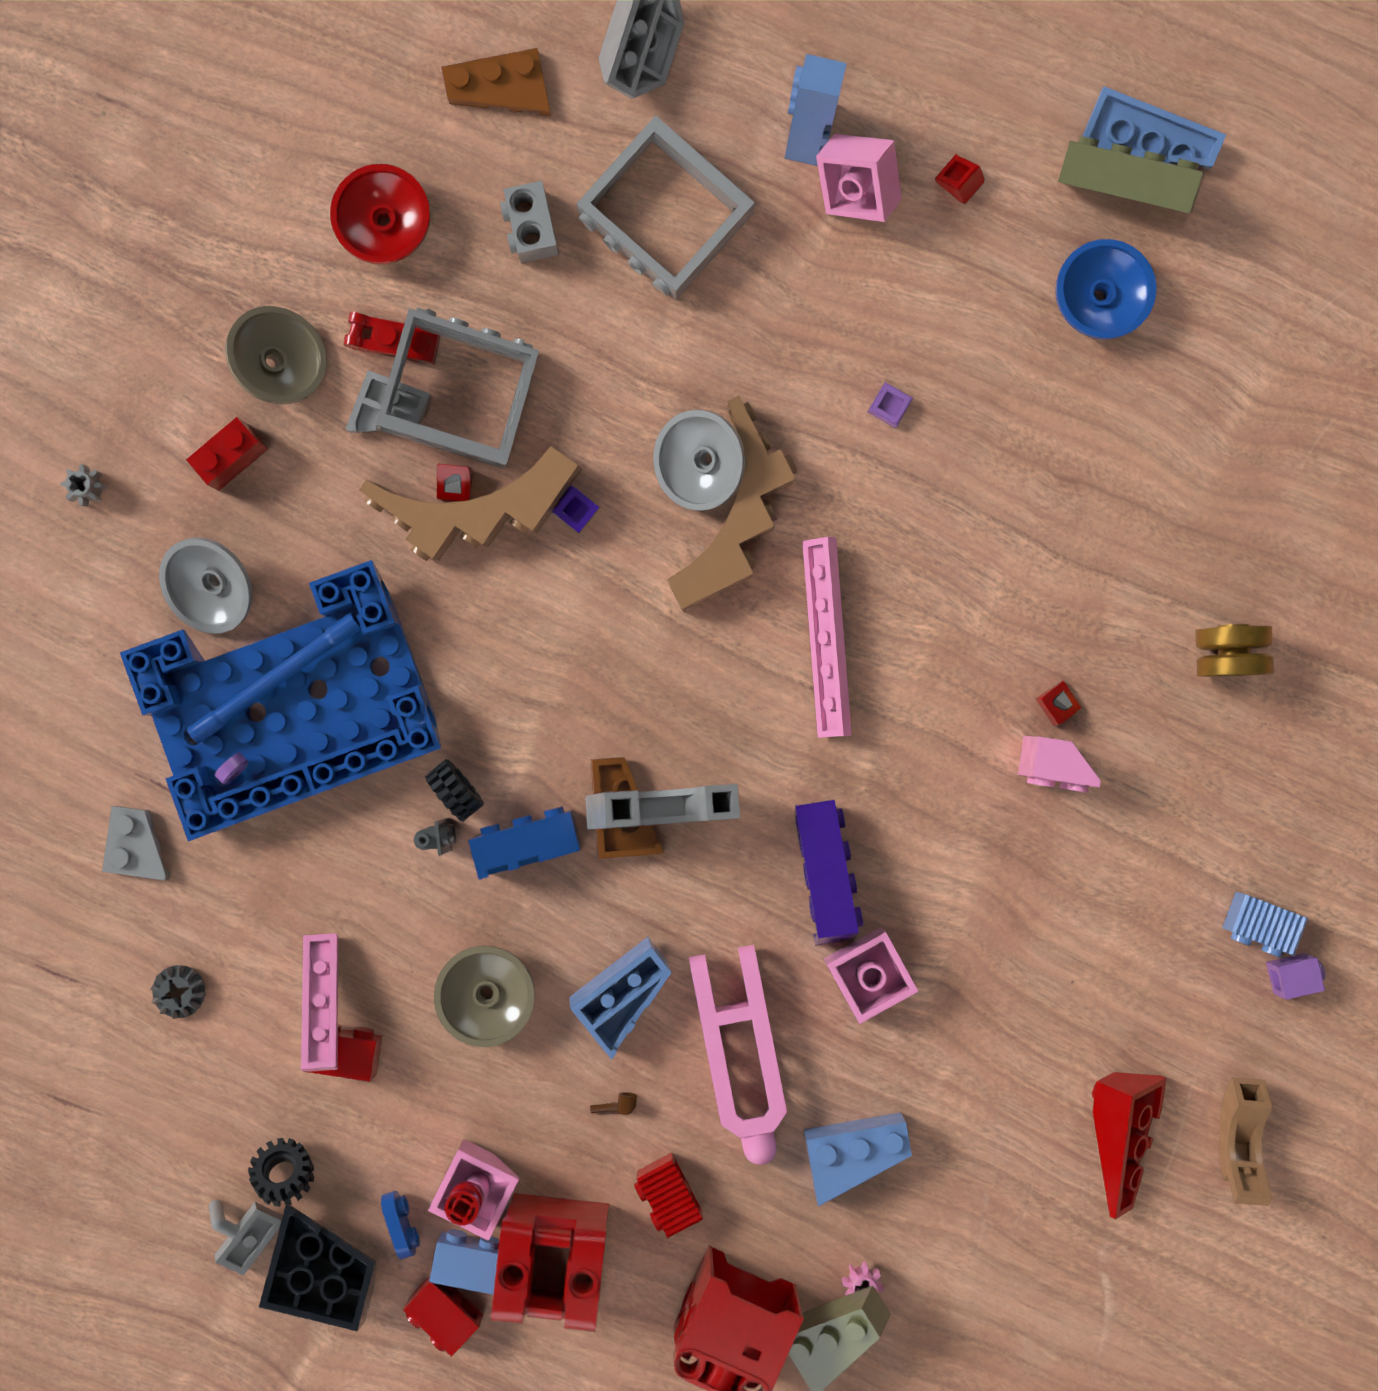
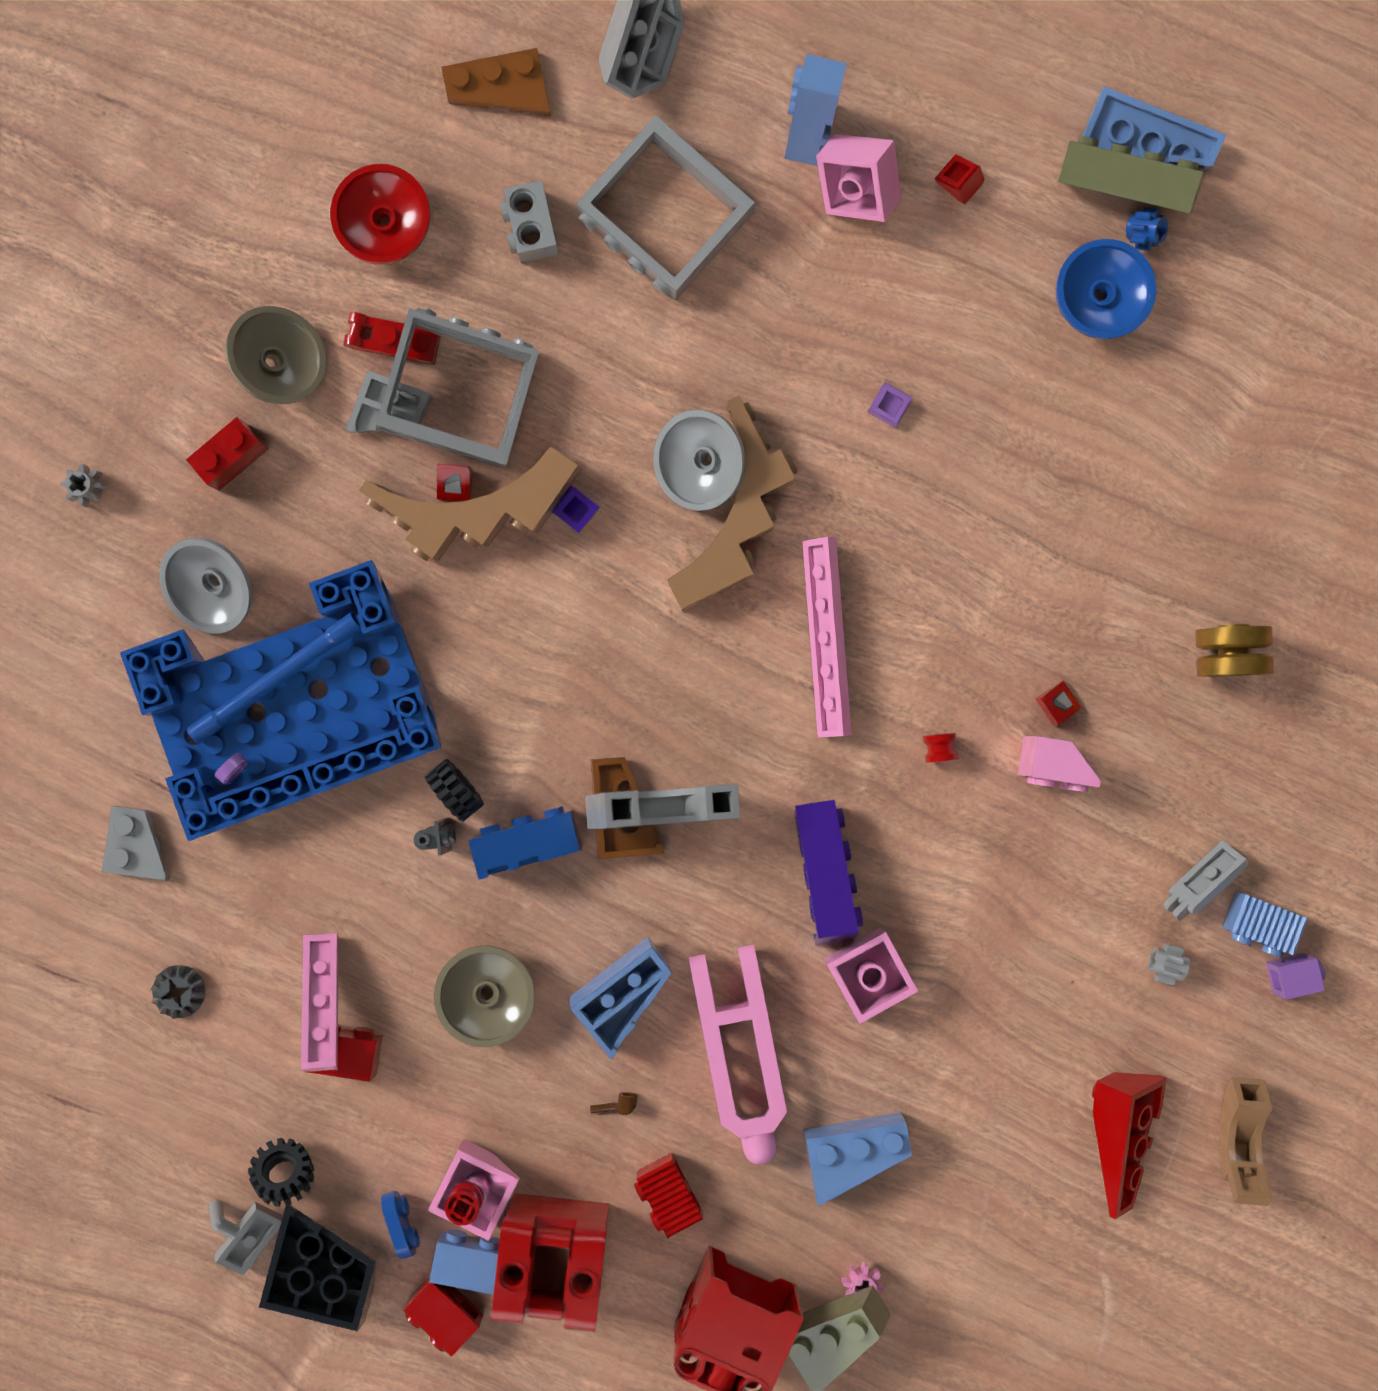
none -> red wheel [923,733,959,763]
none -> blue gear [1126,207,1168,251]
none -> light grey gear [1148,943,1190,986]
none -> light grey hinge [1163,840,1249,920]

